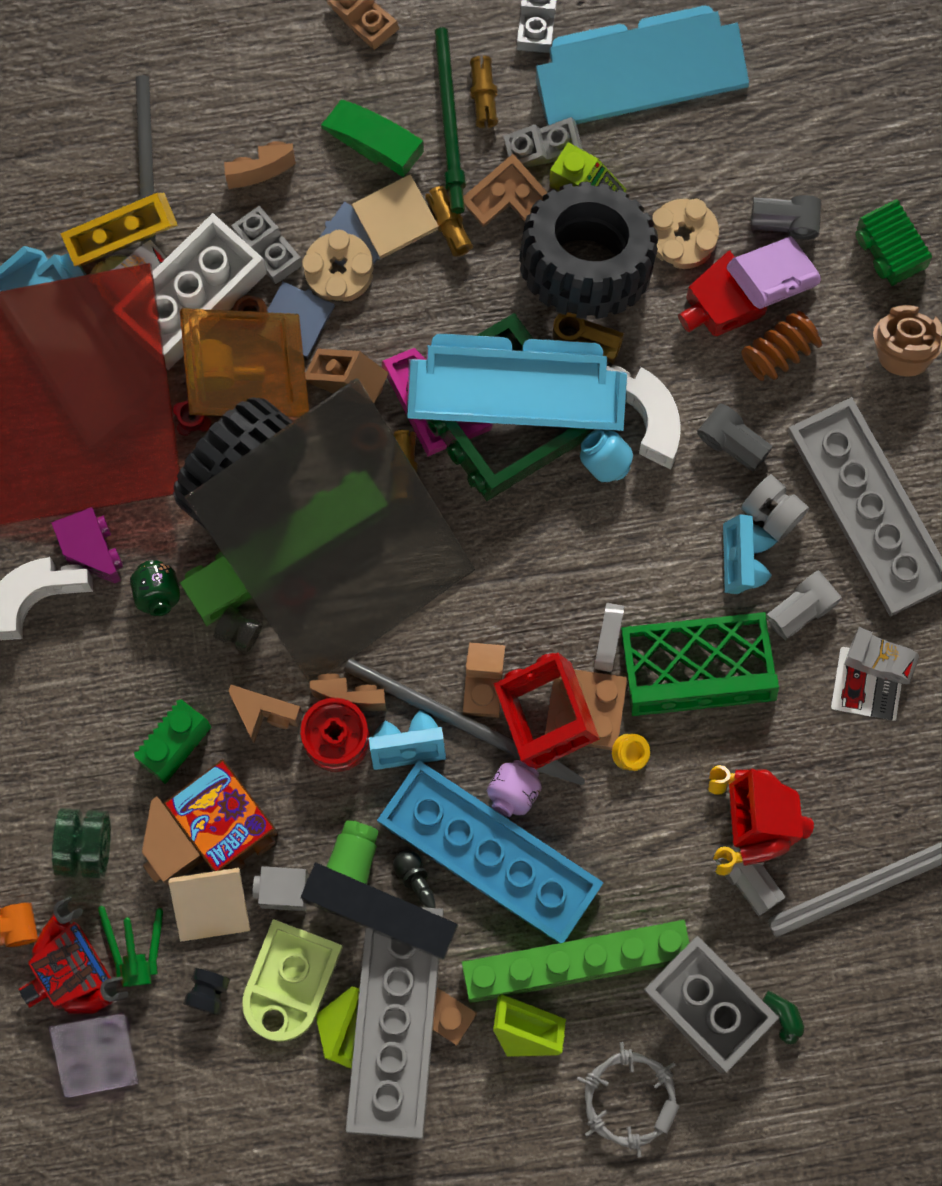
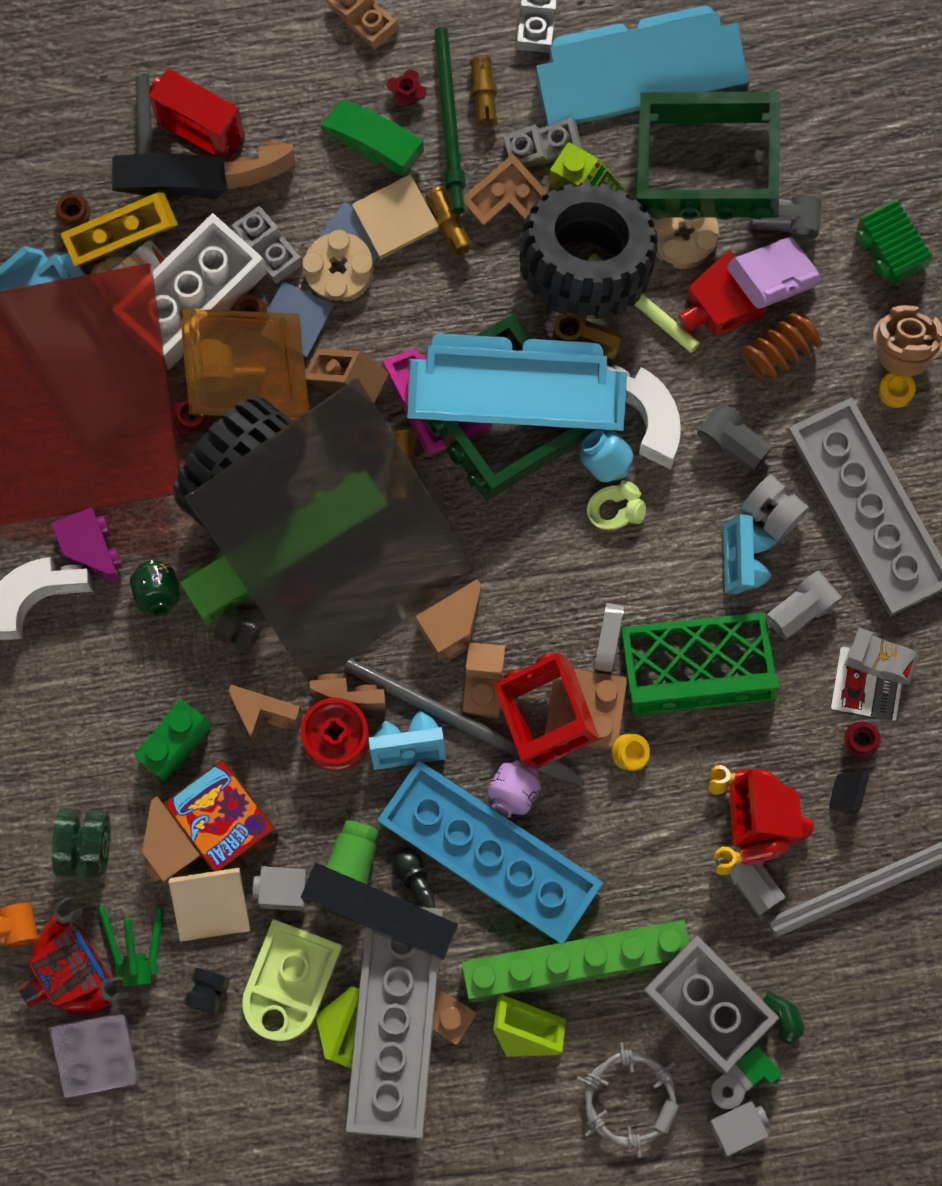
none -> reddish brown plate [55,194,91,229]
none -> black slope [112,153,225,200]
none -> red window [149,68,245,162]
none -> dark red plate [387,69,427,108]
none -> medium nougat slope [415,579,482,661]
none -> yellowish green bar [587,253,700,353]
none -> yellowish green piece [587,480,646,531]
none -> dark green window [637,91,780,220]
none -> light grey brick [708,1101,771,1157]
none -> leg [710,1045,783,1110]
none -> black slope [829,773,869,816]
none -> dark red plate [844,721,881,758]
none -> yellow tile [879,372,916,408]

